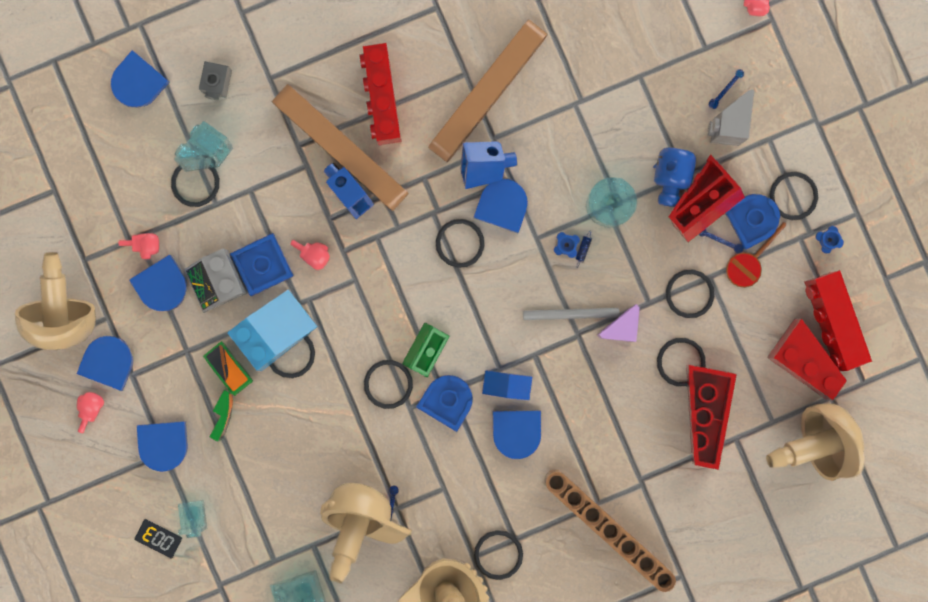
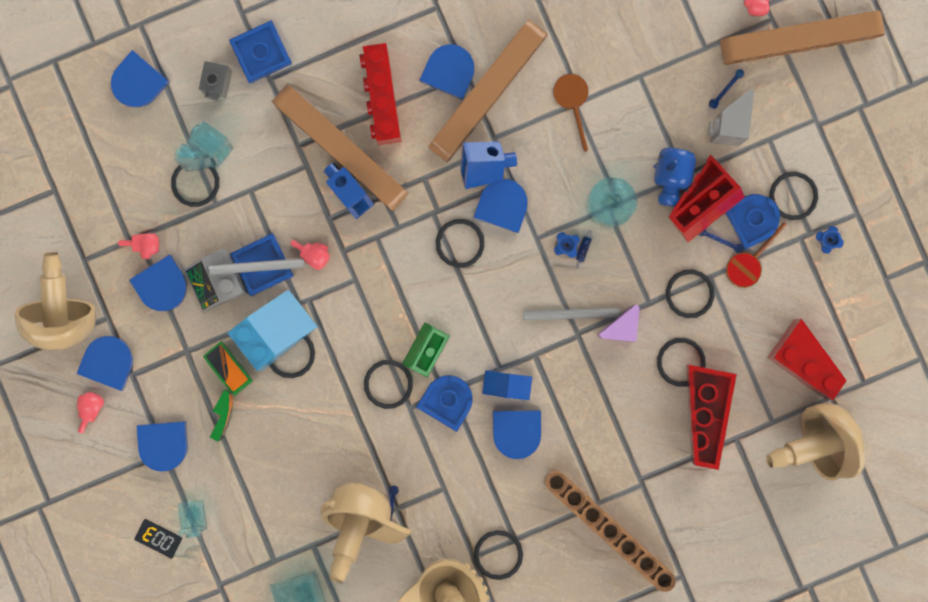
red brick [804,270,872,371] -> none
none -> light grey bar [207,258,304,275]
none -> blue tile [229,20,292,84]
none -> blue tile [419,44,474,100]
none -> dark orange piece [553,74,588,152]
none -> medium nougat beam [720,11,885,65]

